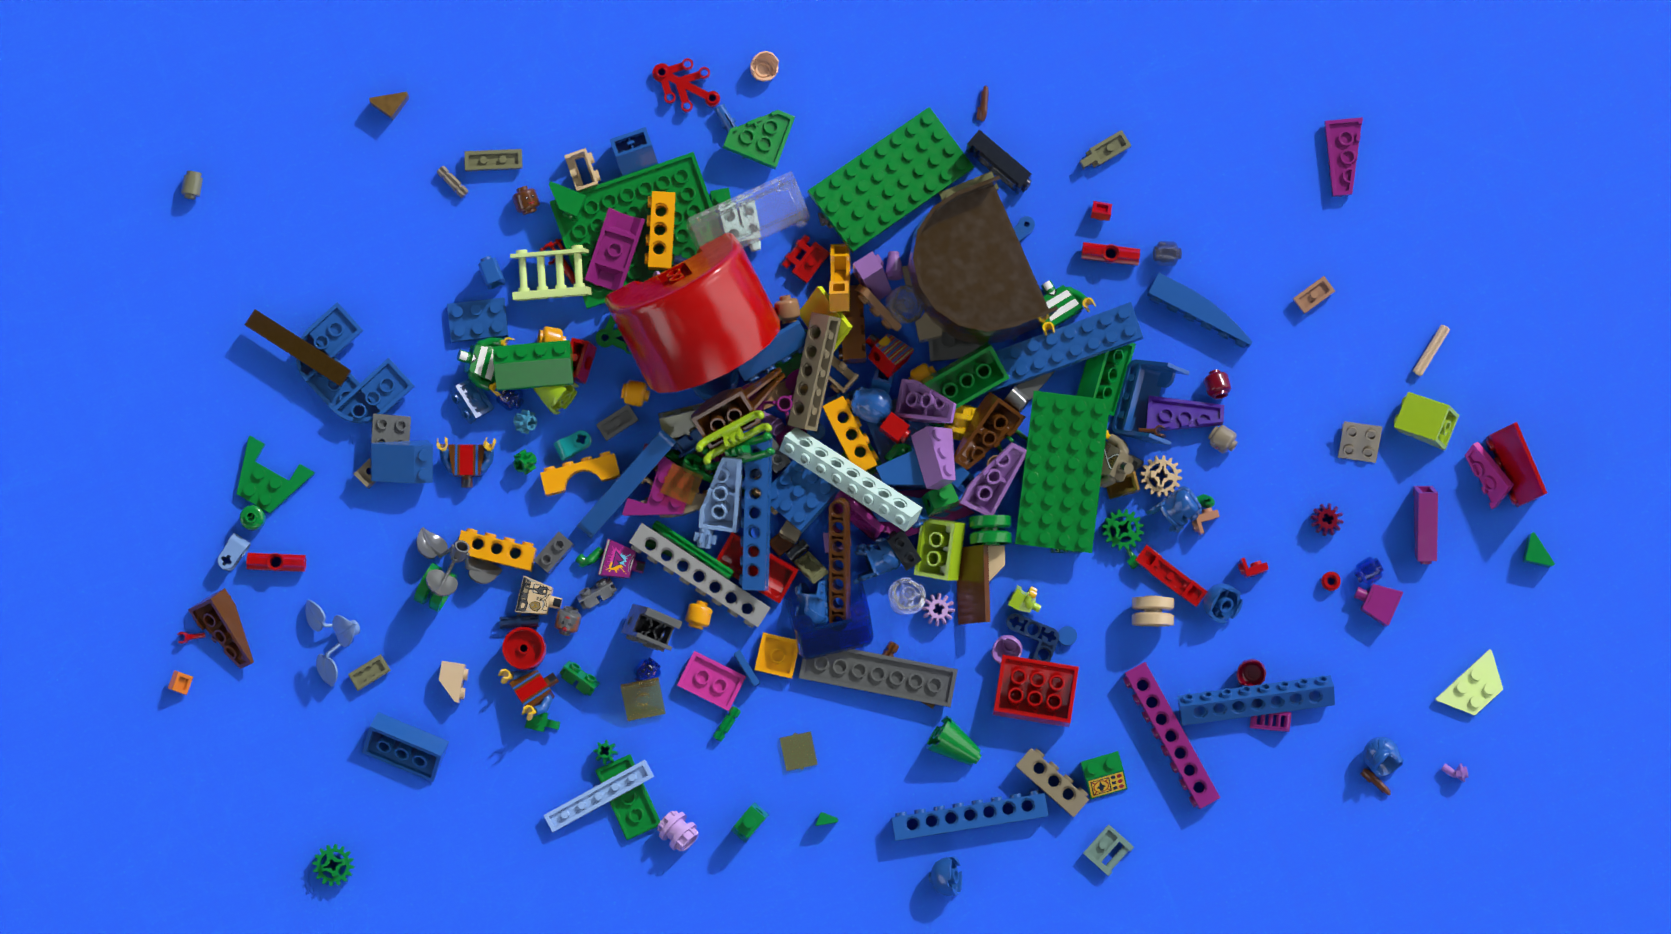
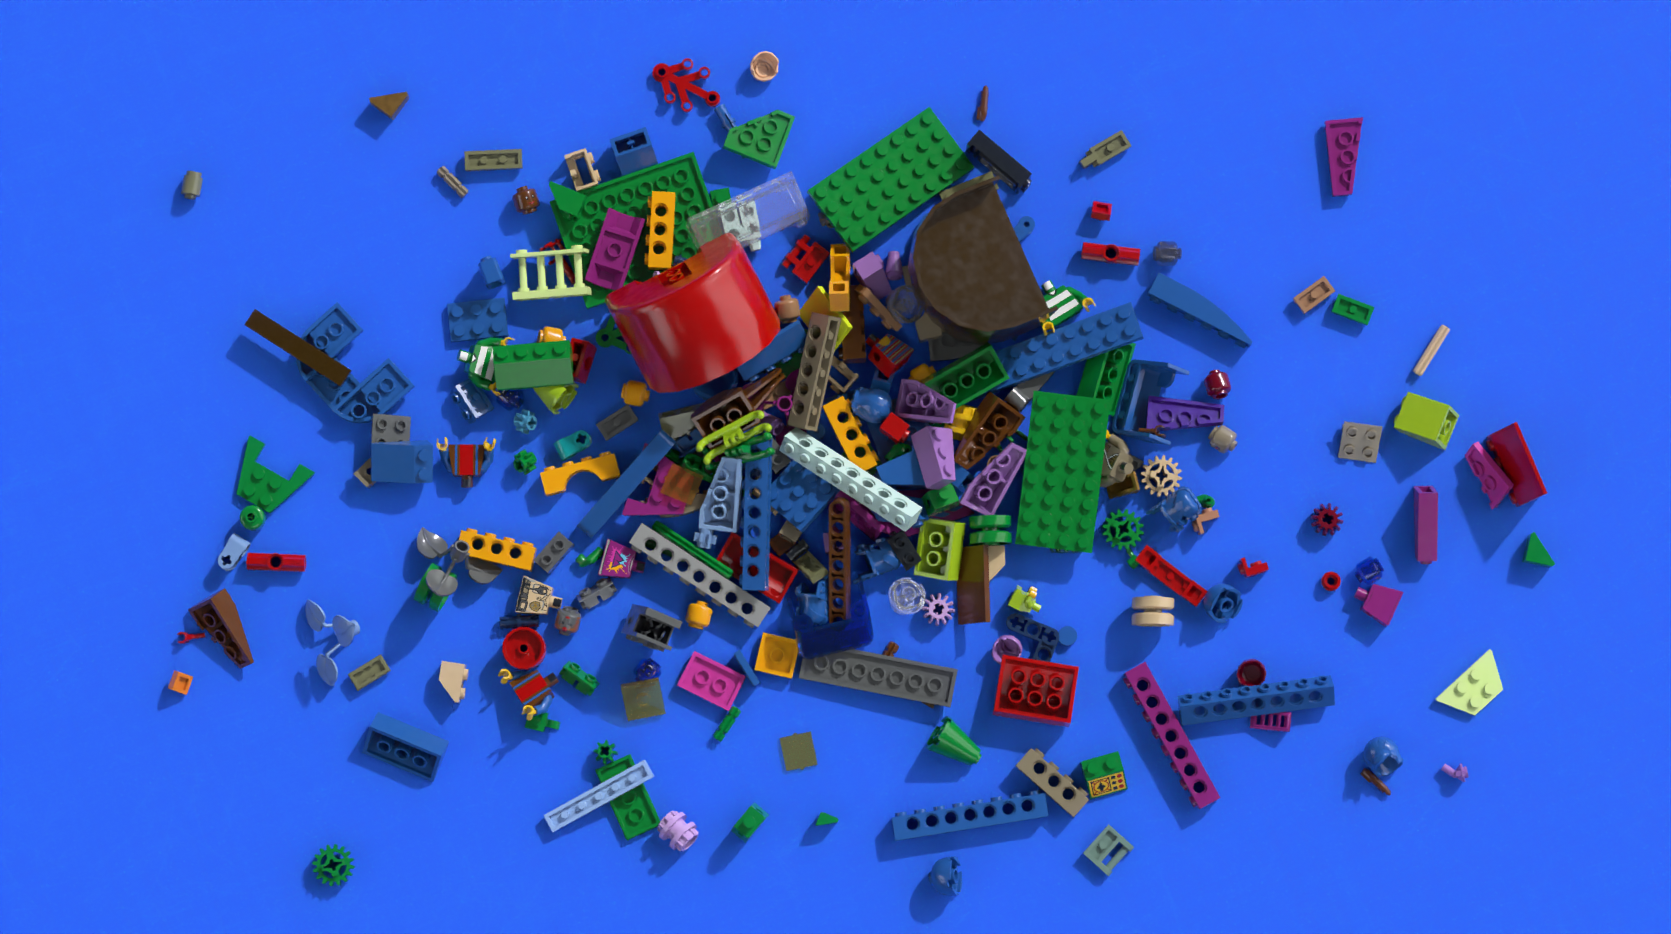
none -> green plate [1331,294,1374,326]

